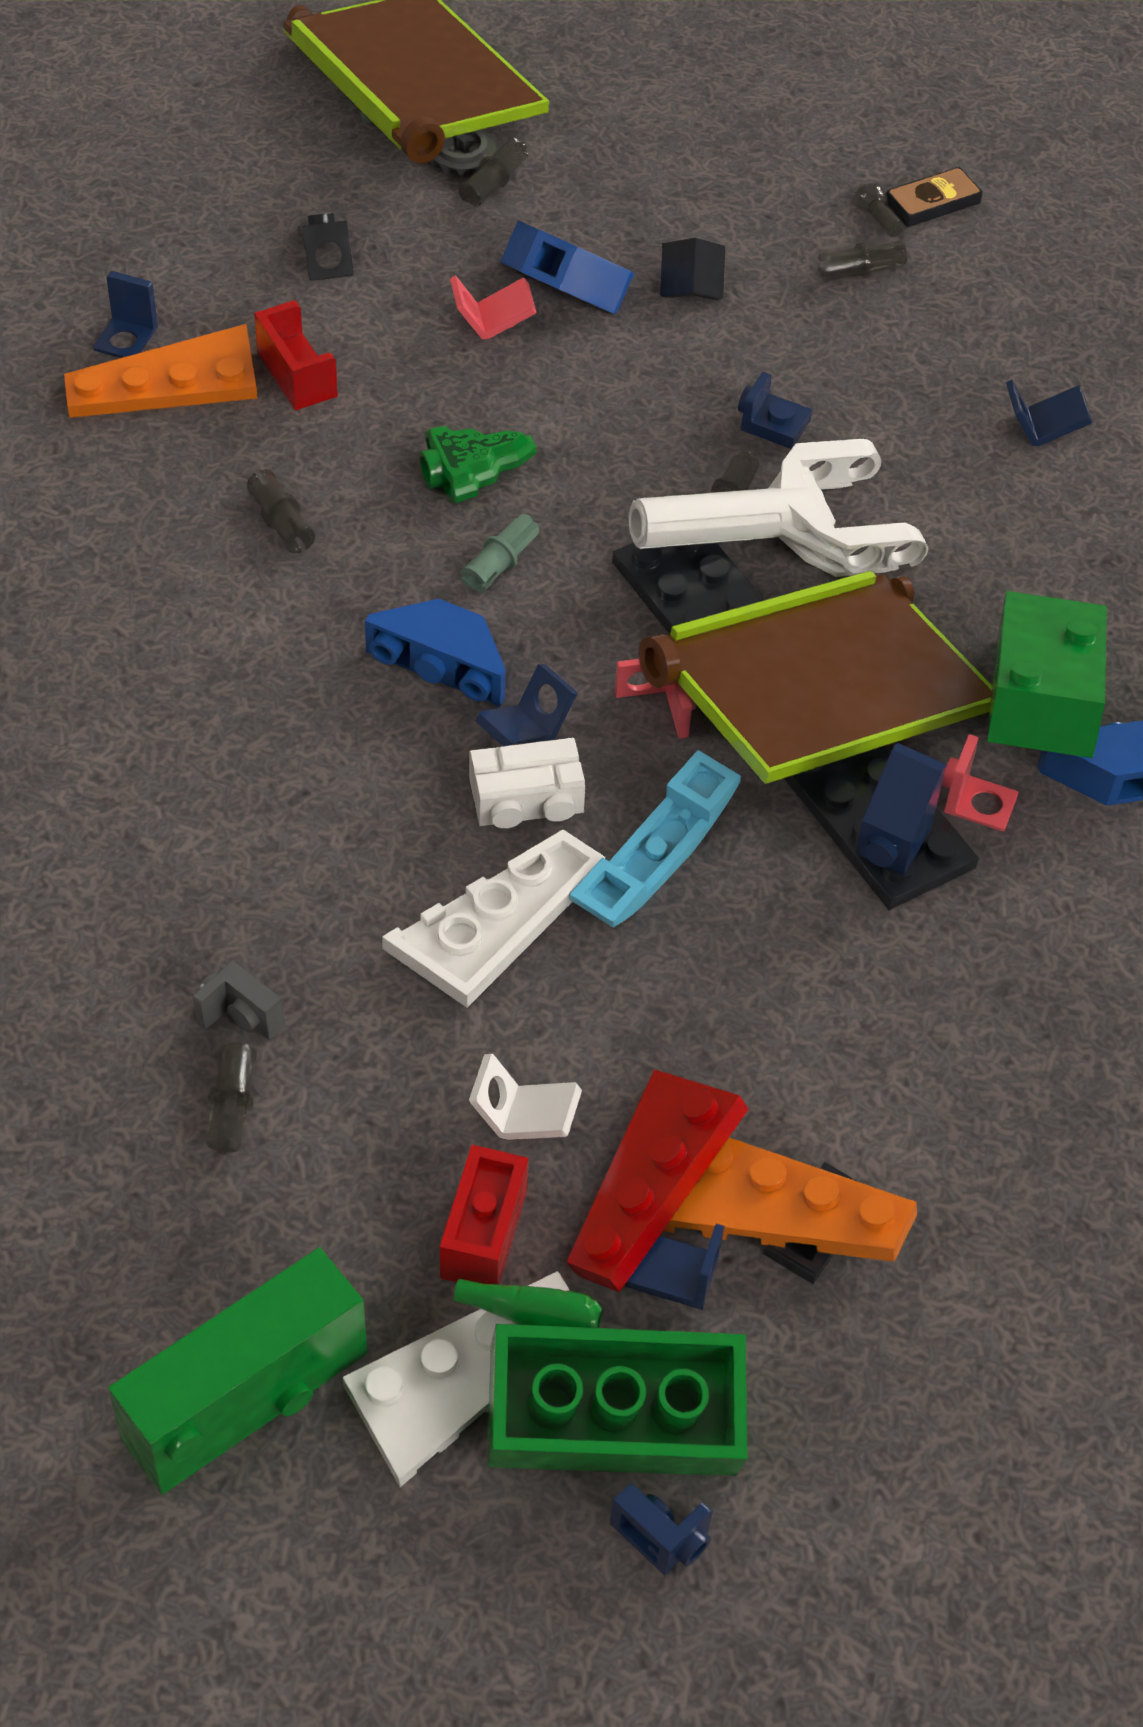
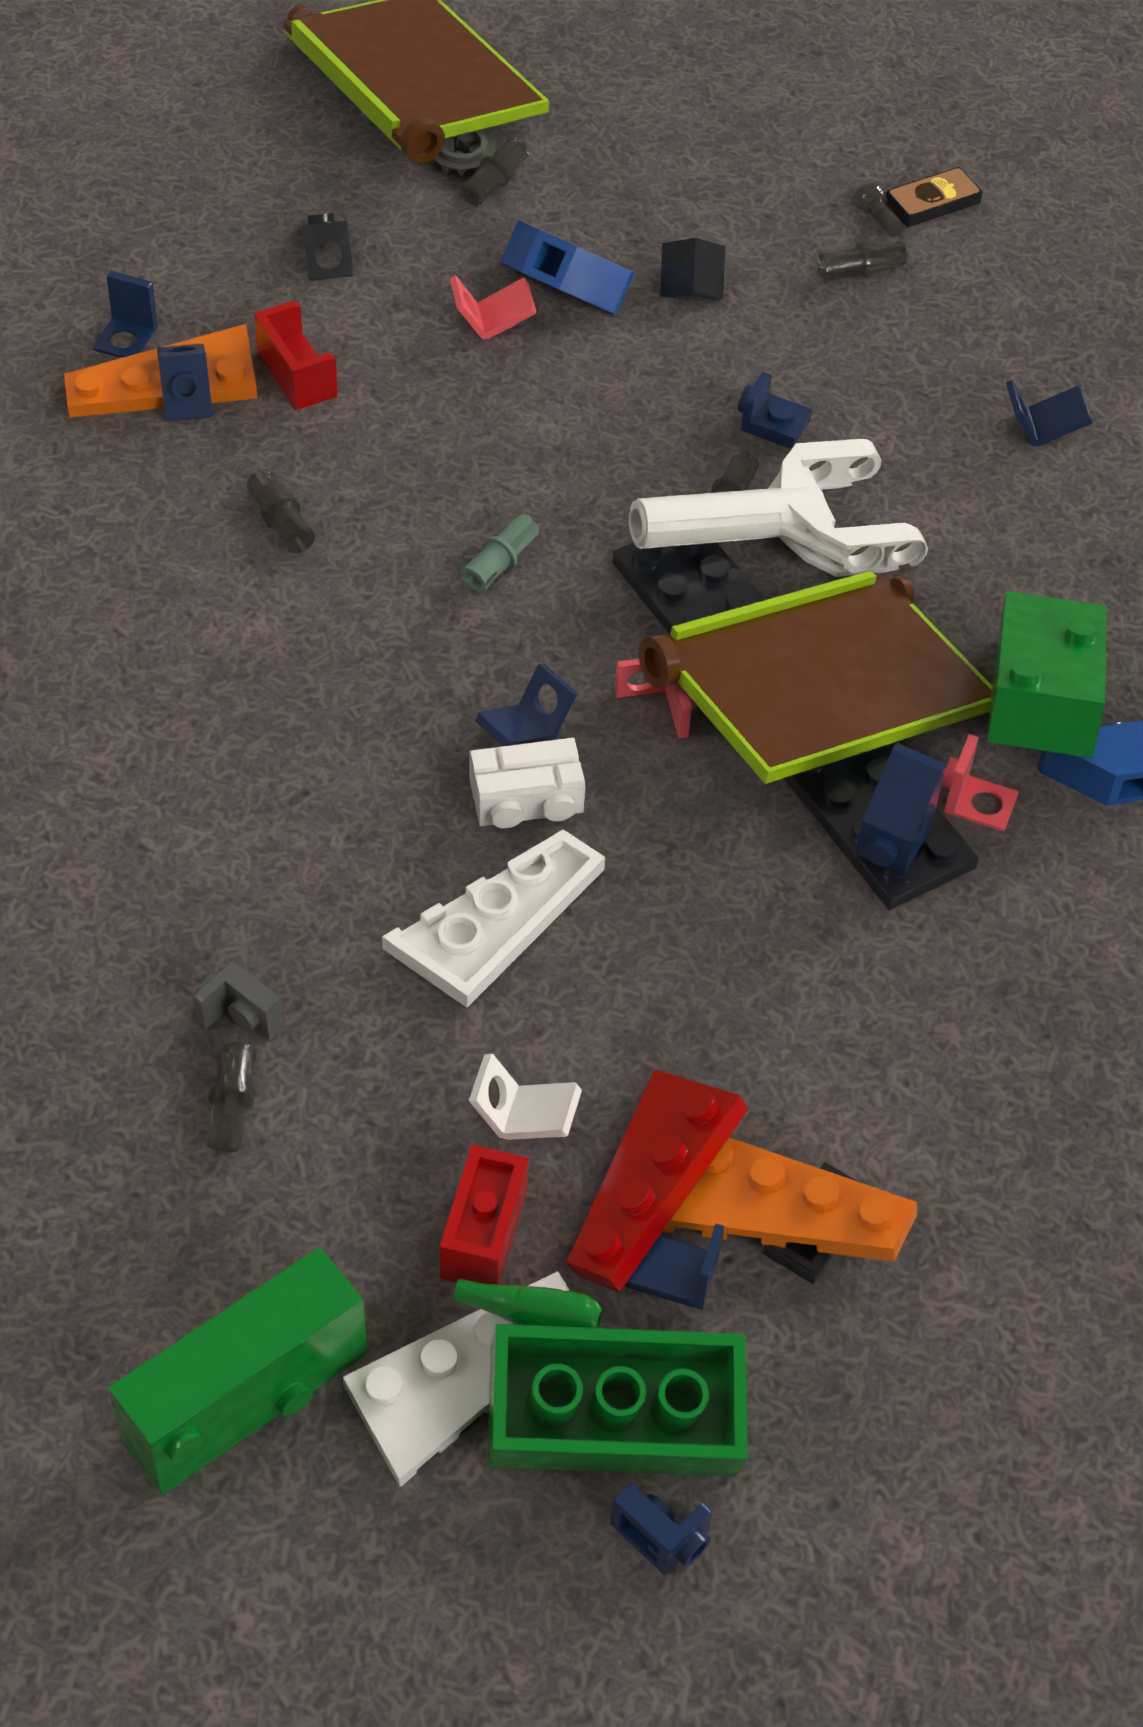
blue slope [365,598,506,707] -> none
green rock [419,426,537,504] -> none
medium azure slope [570,750,741,928] -> none
none -> dark blue bracket [157,344,213,421]

